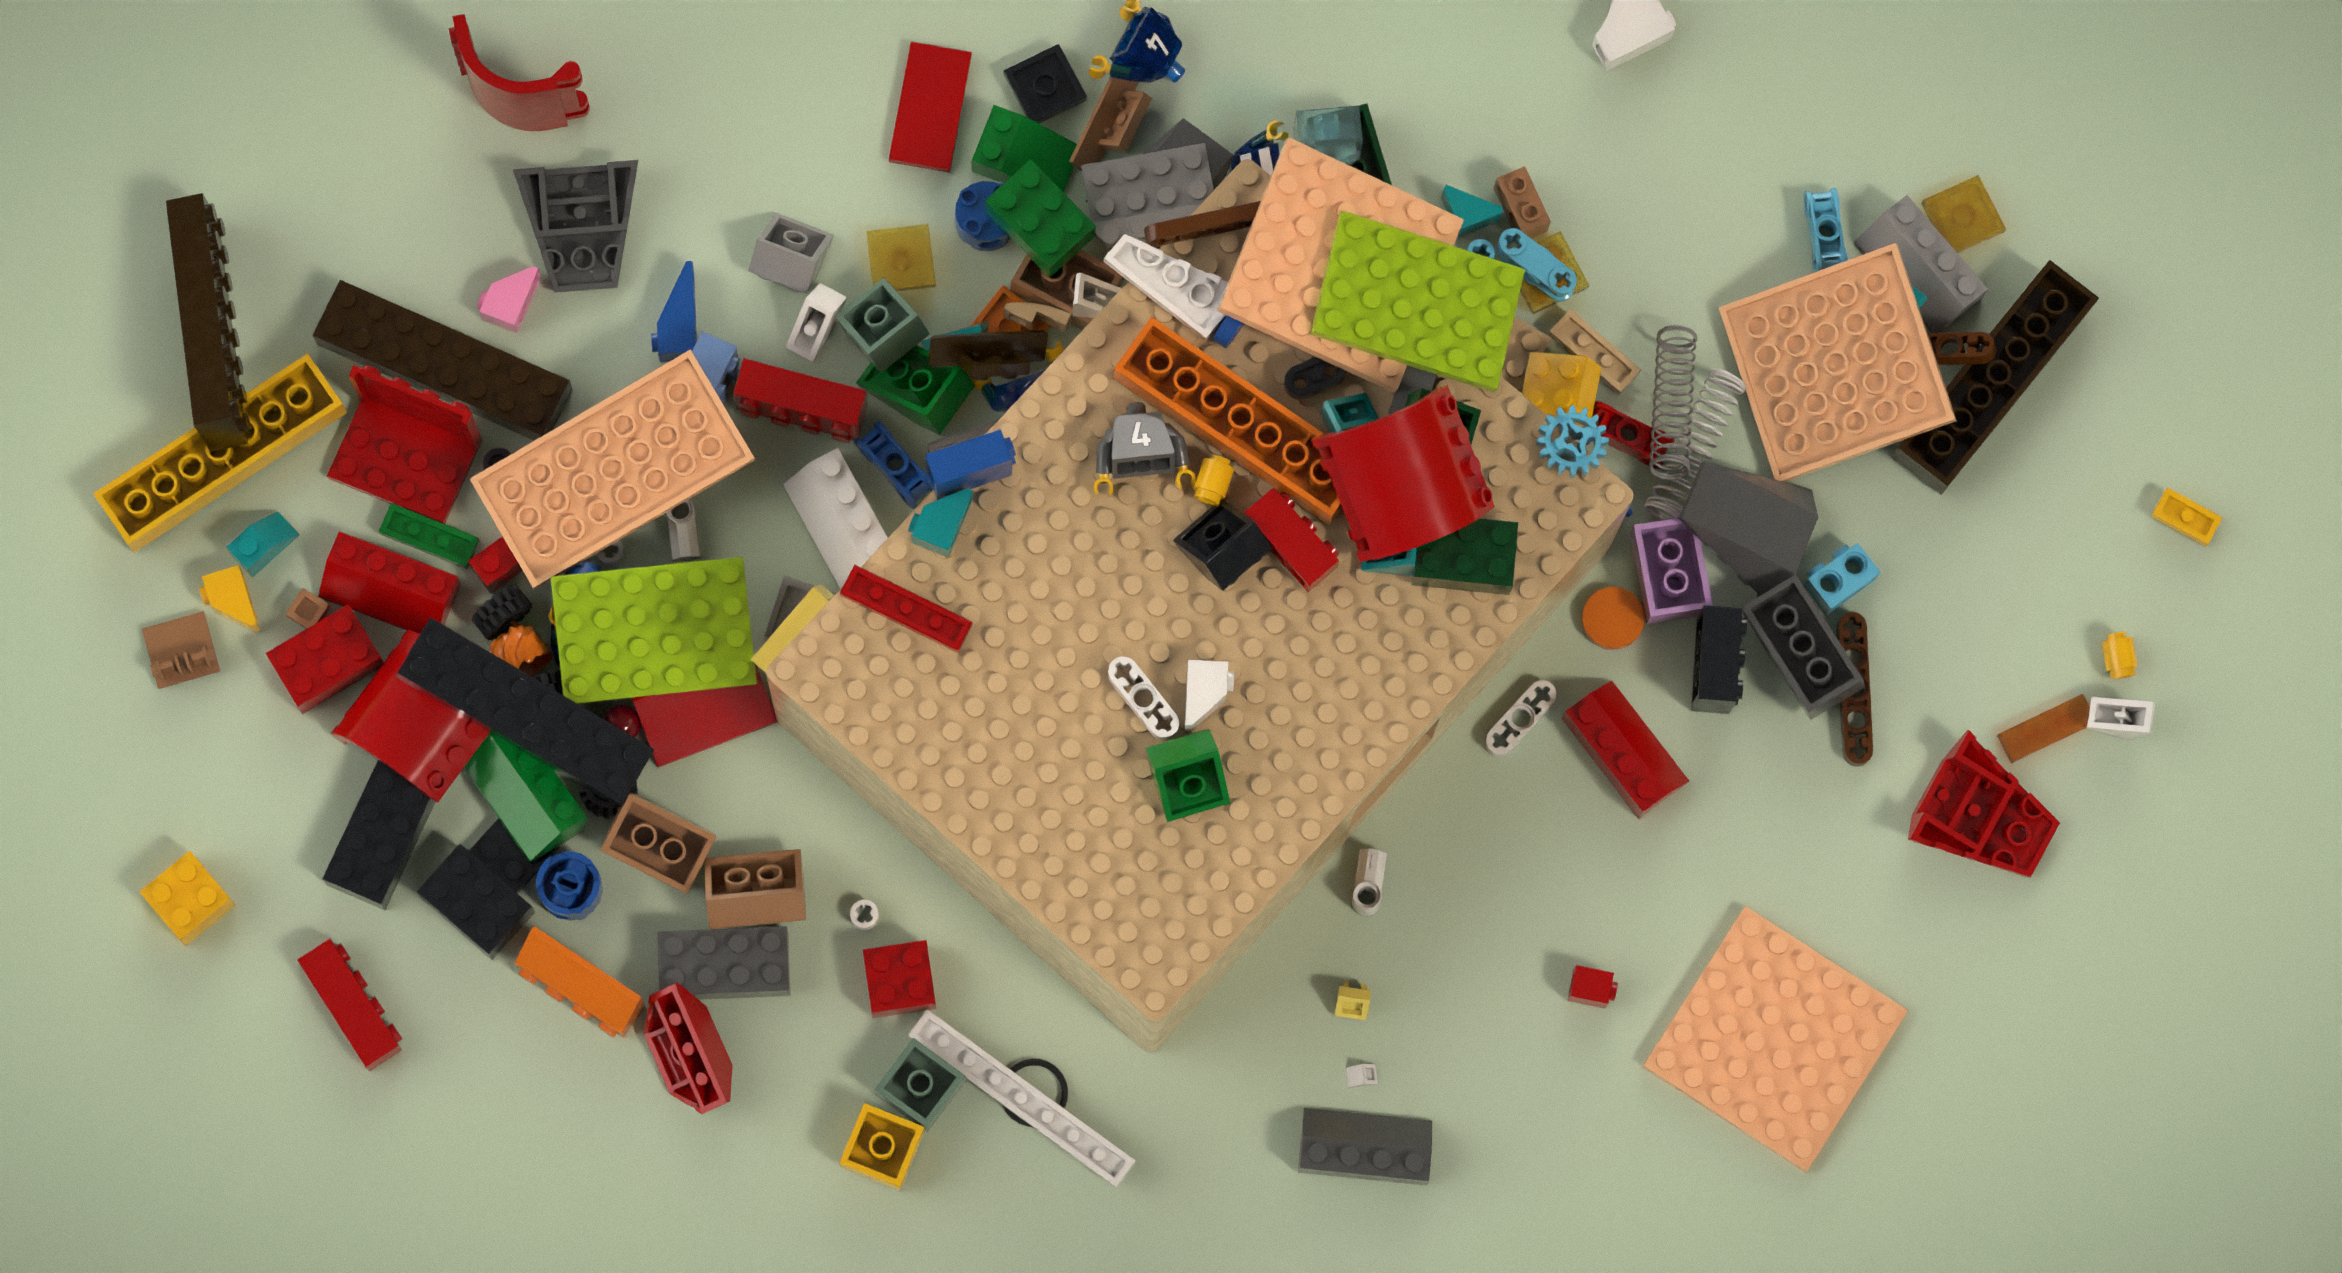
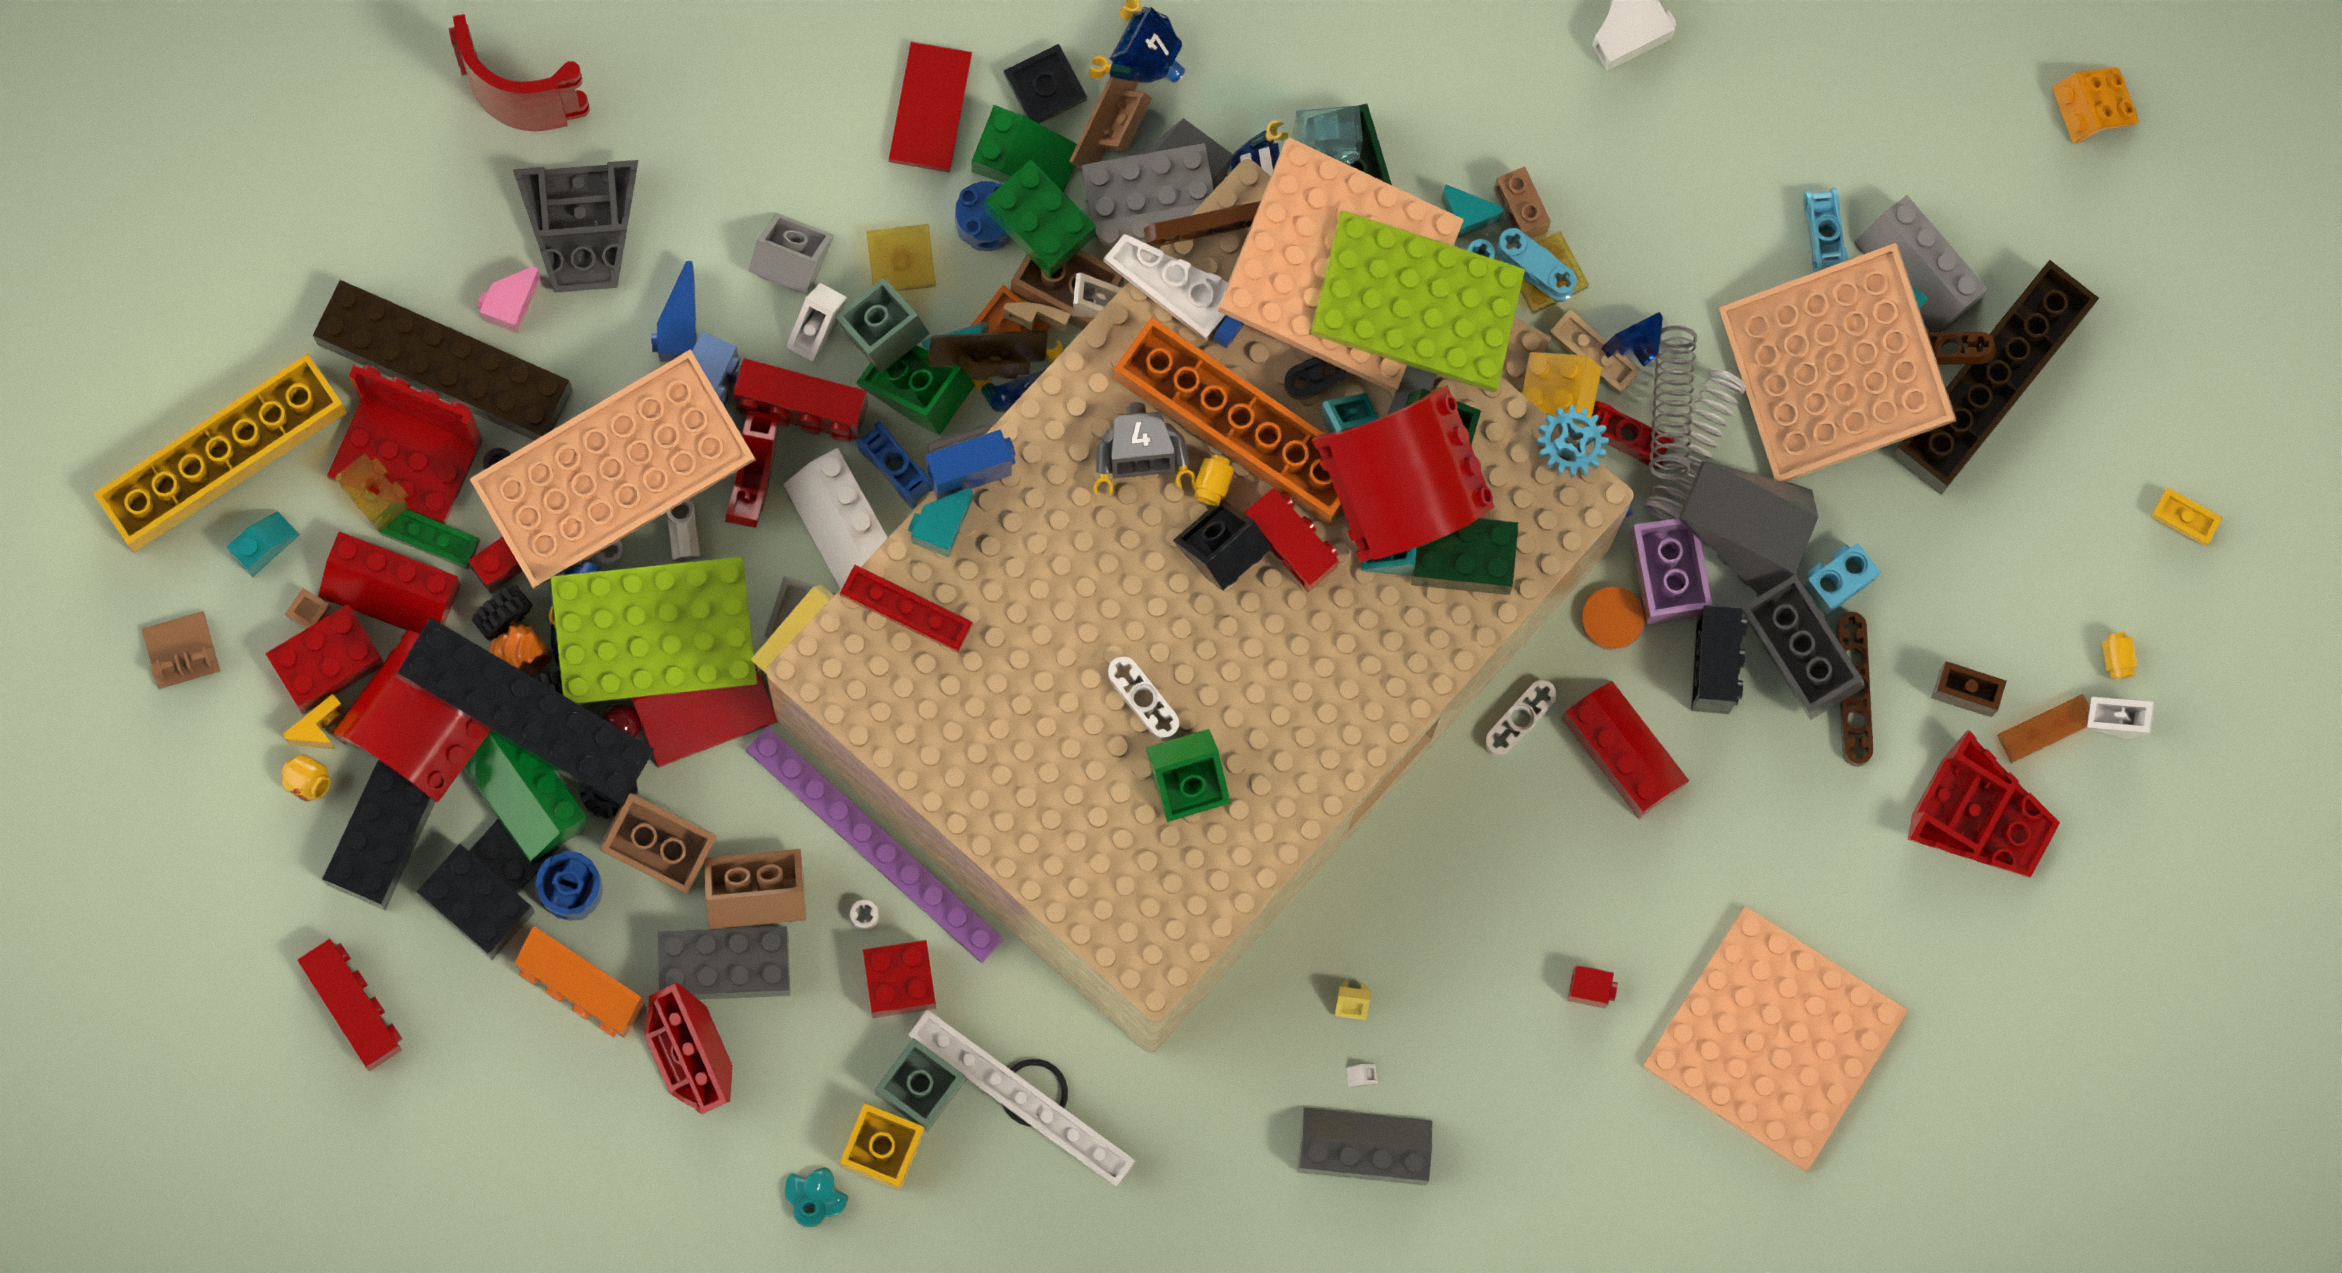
yellow brick [140,851,236,946] -> none
dark brown brick [166,193,251,452] -> none
yellow slope [199,565,261,632] -> none
white slope [1184,660,1234,732] -> none
white piece [1352,848,1387,916] -> none
clear yellow plate [1921,175,2006,253] -> none
none -> yellow head [281,754,331,802]
none -> yellow slope [282,694,345,749]
none -> clear yellow brick [335,453,409,531]
none -> red arch [725,410,780,528]
none -> medium lavender plate [746,726,1004,963]
none -> teal plate [785,1167,848,1228]
none -> clear blue slope [1601,312,1663,367]
none -> reddish brown brick [1931,661,2007,718]
none -> light orange bracket [2052,67,2139,144]

